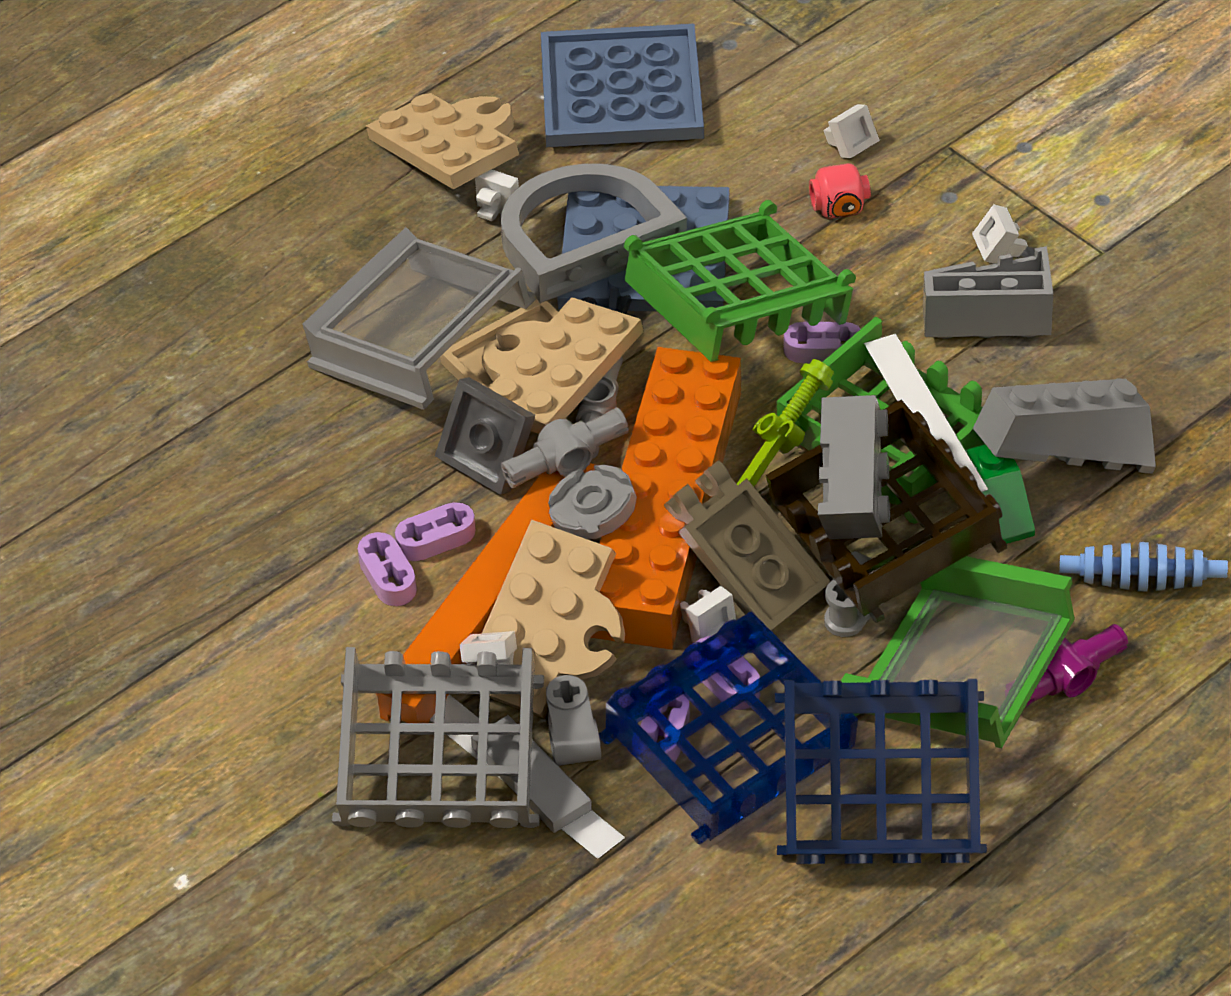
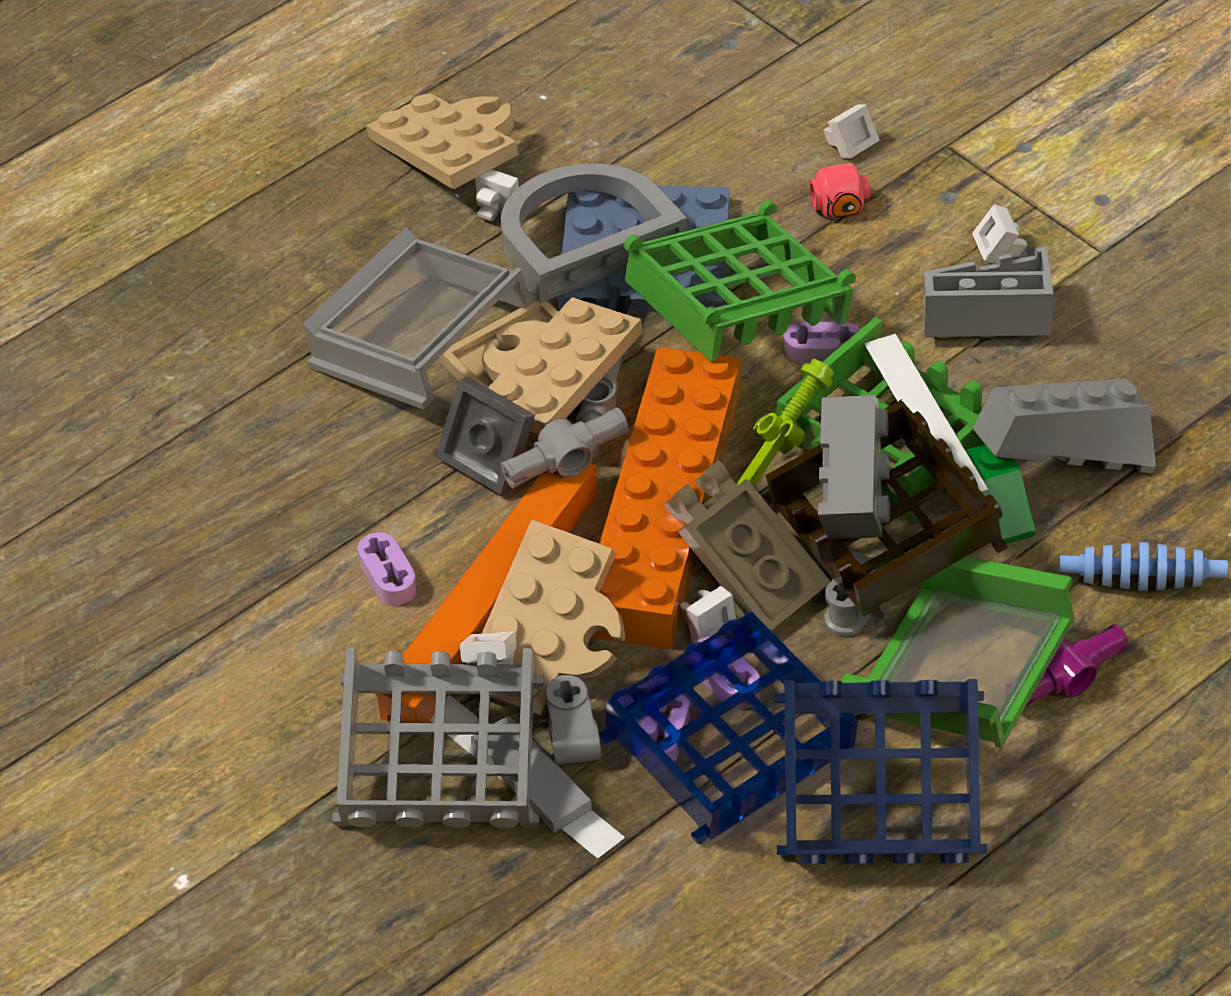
lavender beam [395,502,476,561] -> none
sand blue plate [541,24,704,147] -> none
light grey tile [548,465,637,539] -> none

